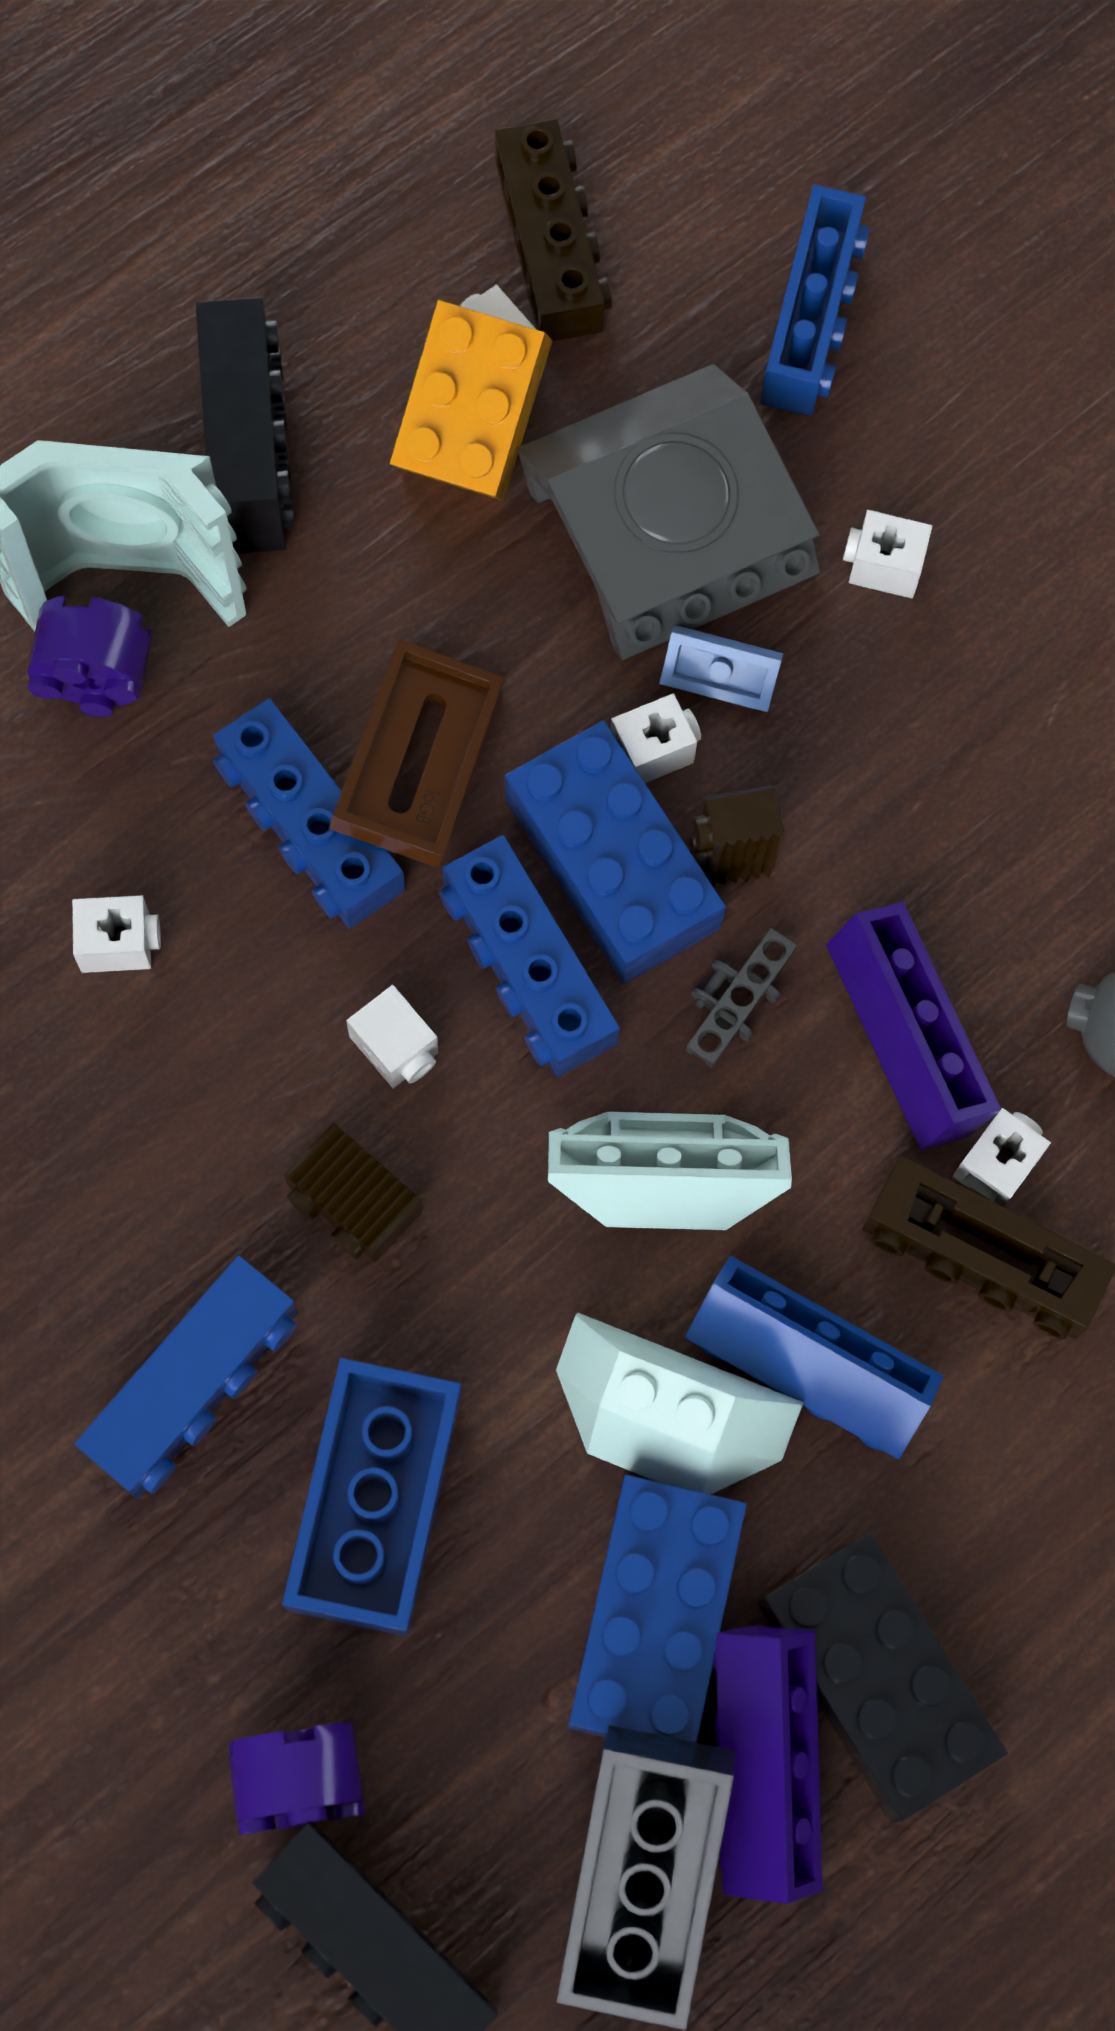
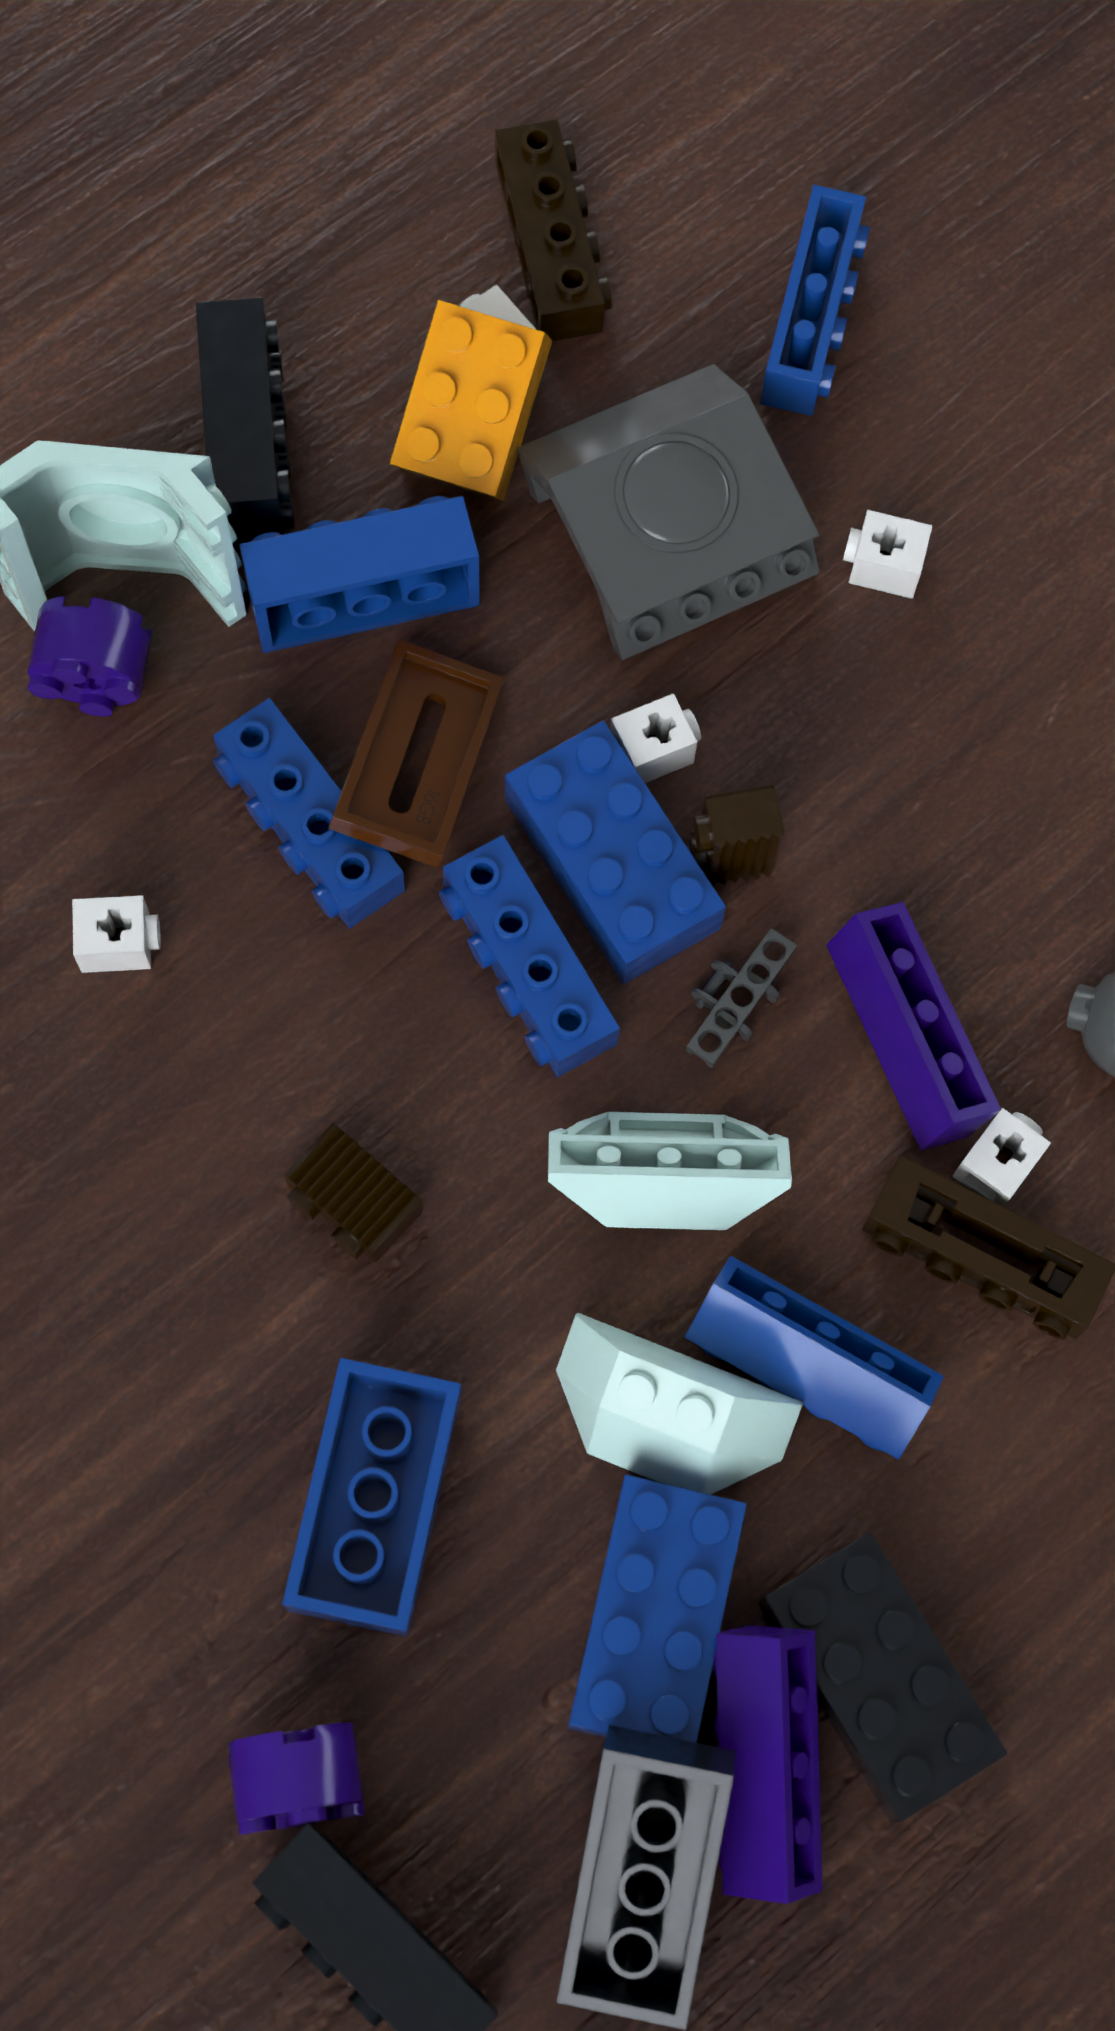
blue brick [74,1255,298,1500] -> none
white brick [346,984,438,1089] -> none
medium blue plate [659,625,784,712] -> none
none -> blue brick [239,496,480,653]

